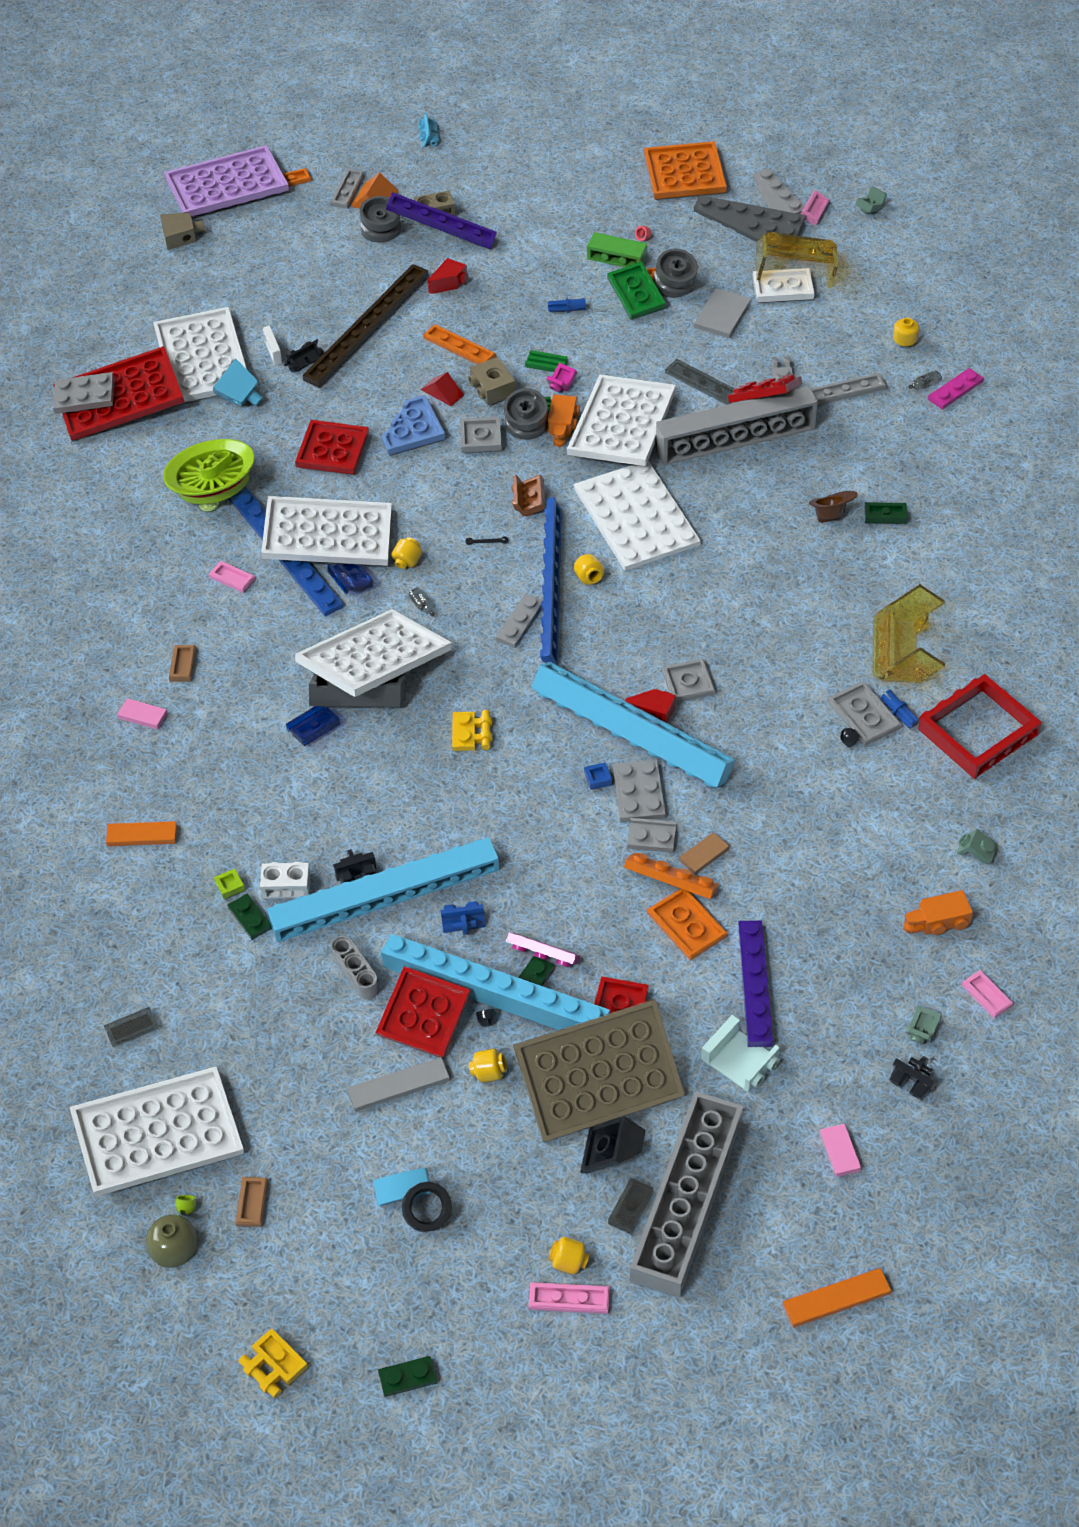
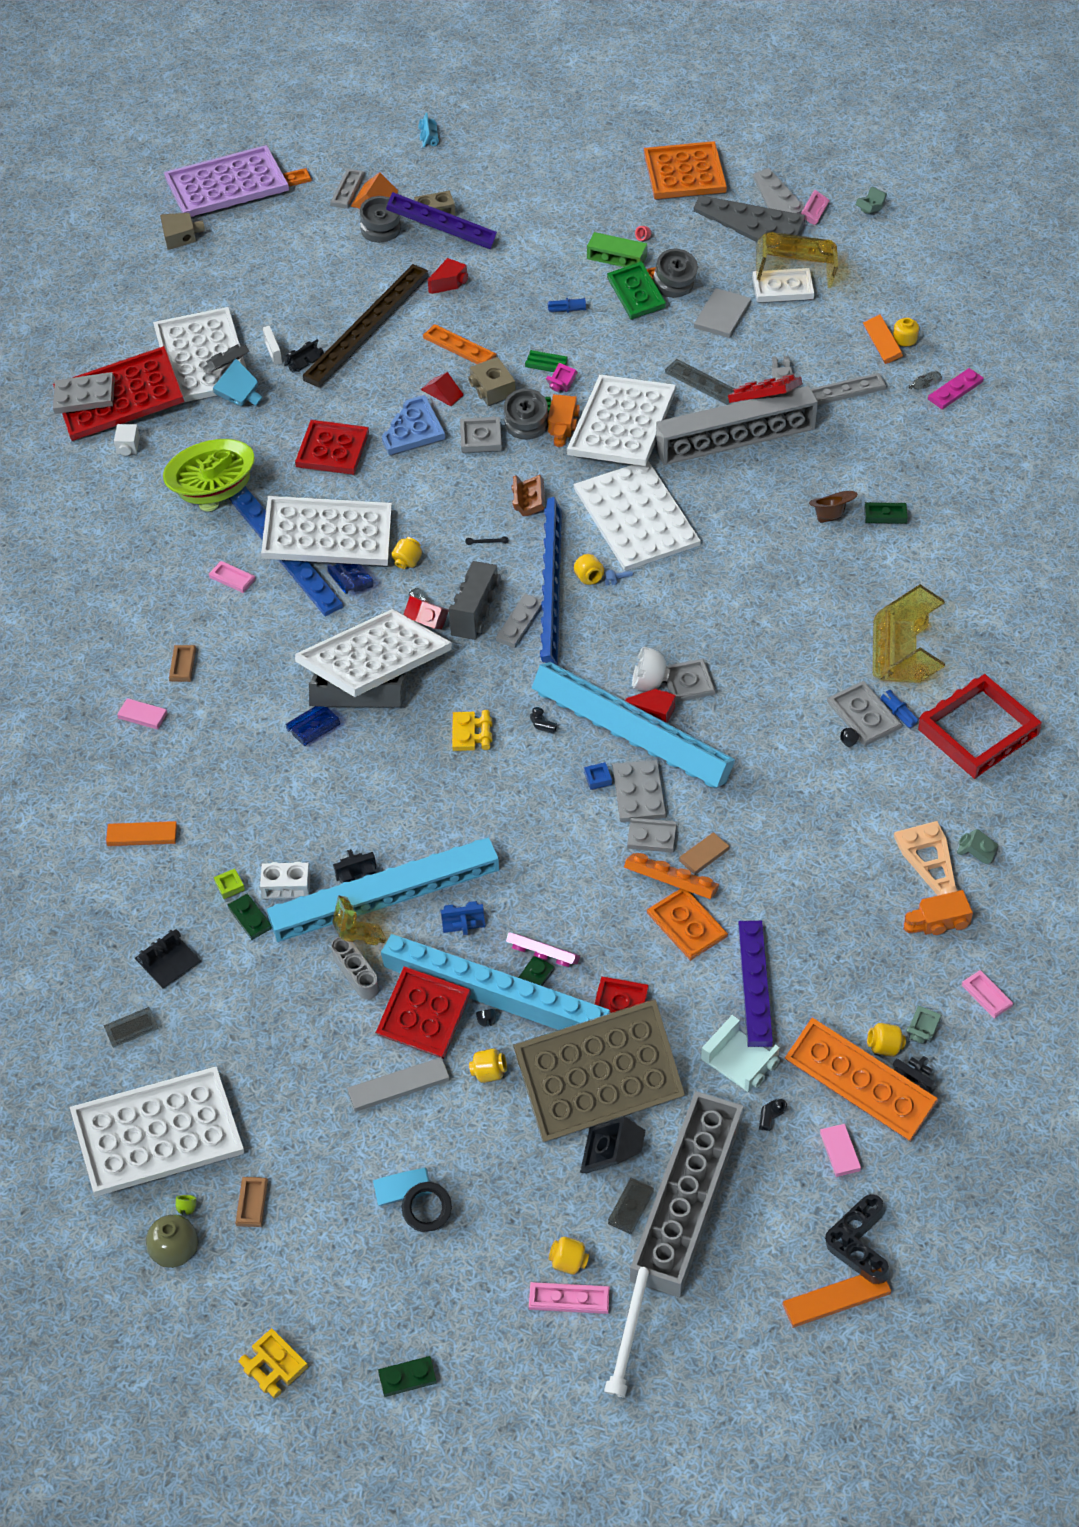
none -> white brick [114,424,140,456]
none -> black hinge [135,929,201,989]
none -> dark grey plate [203,344,249,375]
none -> clear yellow bracket [332,895,386,945]
none -> slope [403,595,449,630]
none -> dark grey wedge [449,561,501,640]
none -> black arm [530,707,557,734]
none -> medium blue hand [604,570,633,586]
none -> white piece [604,1267,649,1398]
none -> white cylinder [632,647,670,691]
none -> black arm [759,1098,787,1131]
none -> orange plate [785,1017,938,1142]
none -> black beam [825,1194,890,1284]
none -> orange tile [863,314,903,364]
none -> yellow head [867,1023,906,1057]
none -> light nougat plate [894,821,958,896]

